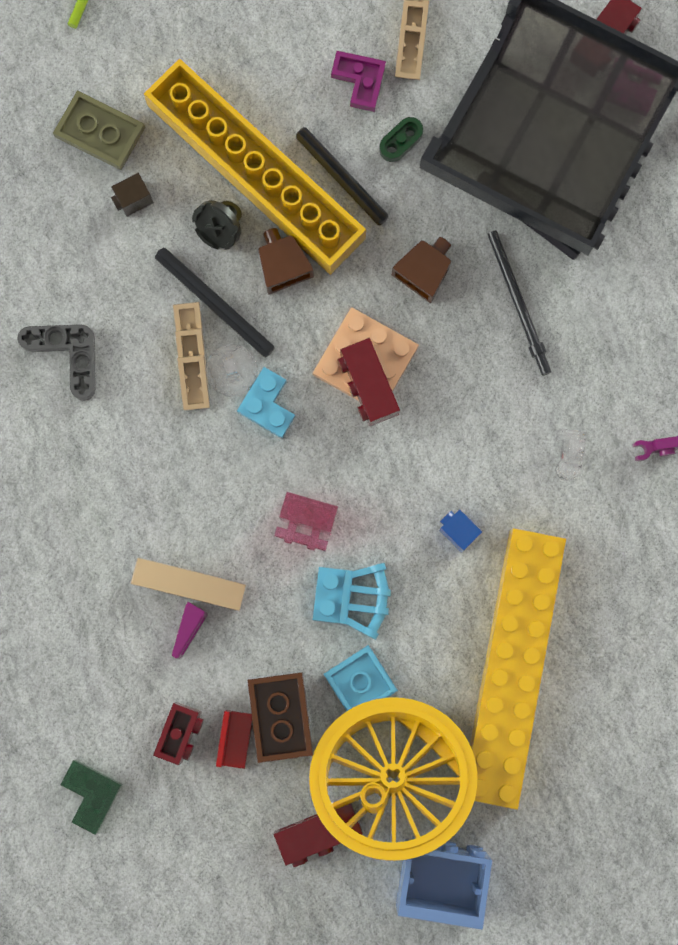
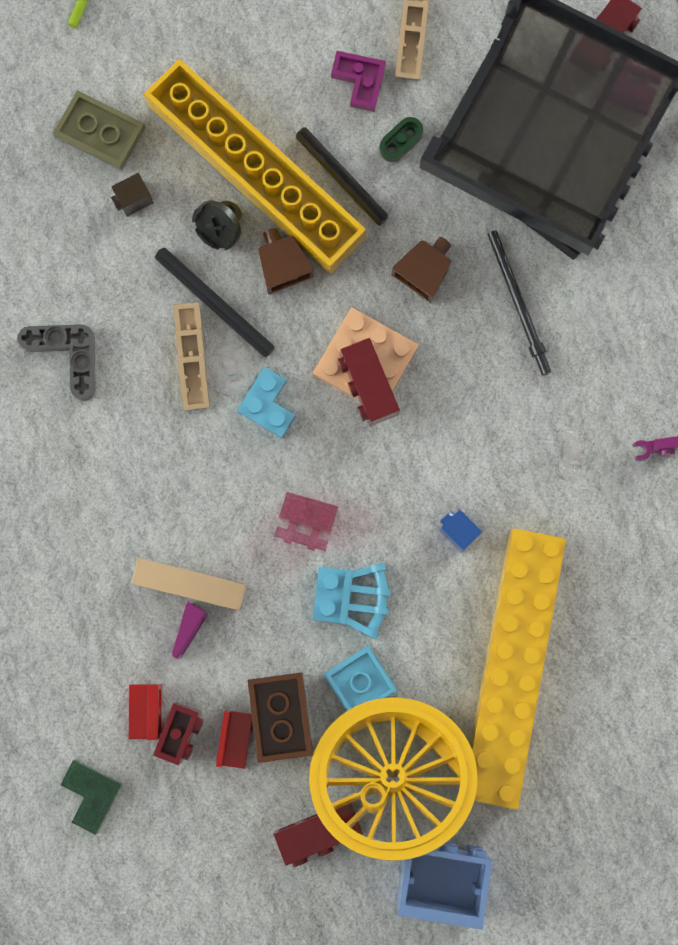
none -> red panel [128,684,162,740]

